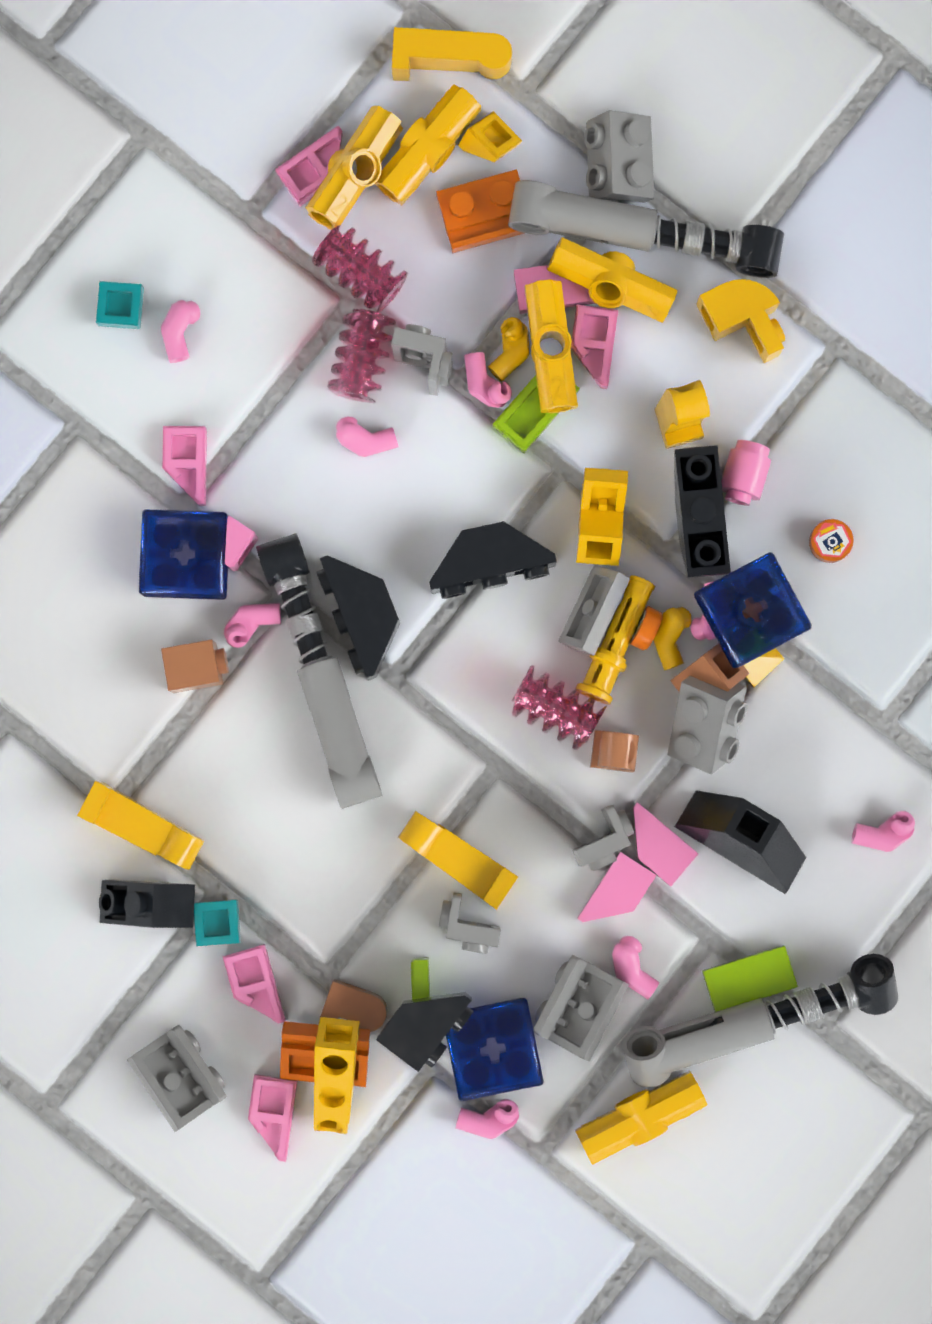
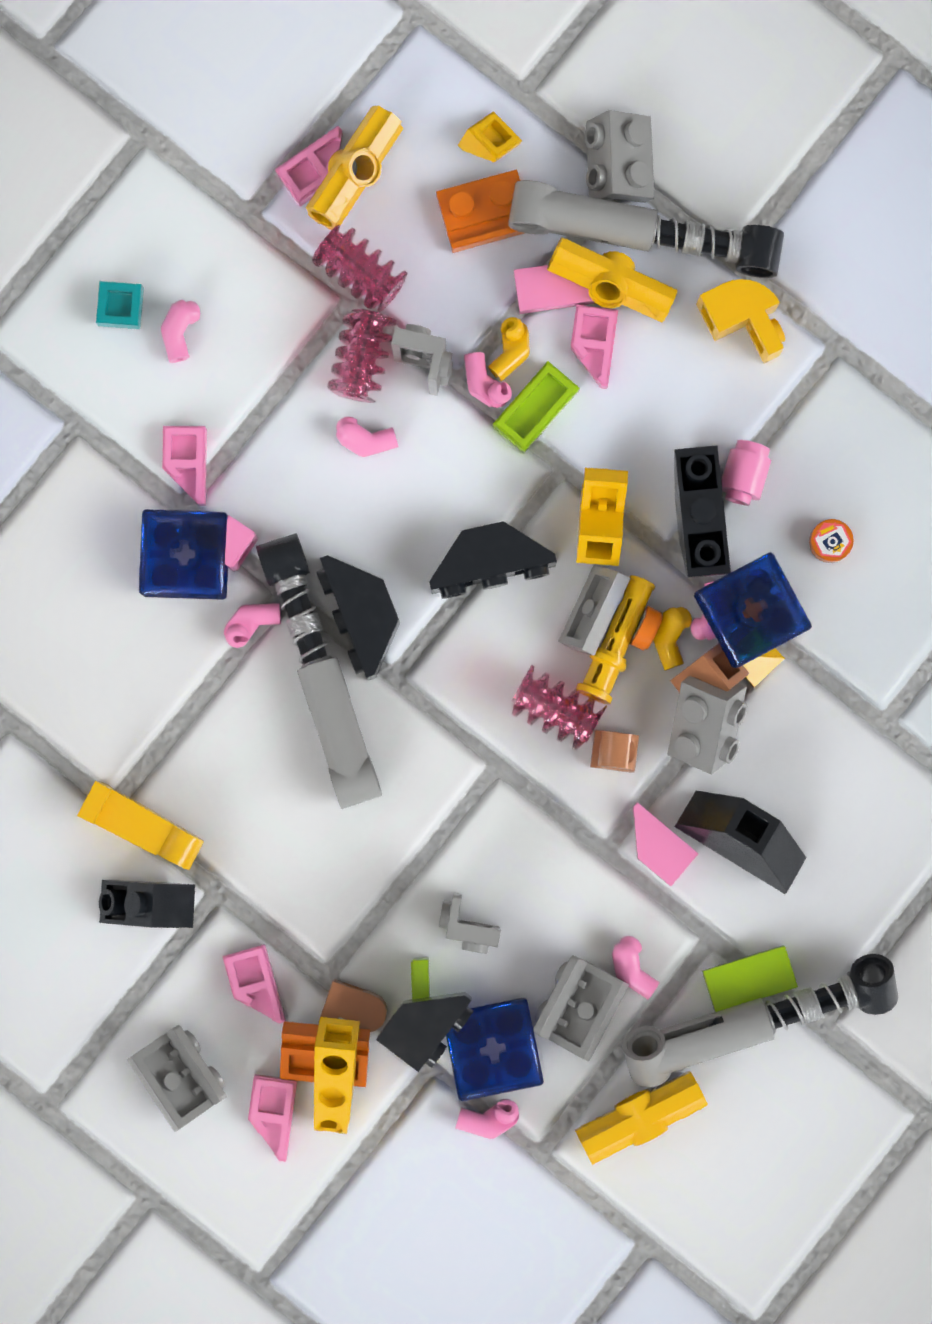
nougat brick [161,639,229,693] -> none
teal plate [194,900,241,946] -> none
yellow piece [375,84,481,206] -> none
yellow leg [392,27,512,81] -> none
yellow leg [398,810,518,910] -> none
yellow piece [524,279,578,414] -> none
light grey bracket [572,805,634,871] -> none
bright pink tile [577,852,656,922] -> none
yellow leg [654,380,710,449] -> none
bright pink arm [851,811,915,852] -> none

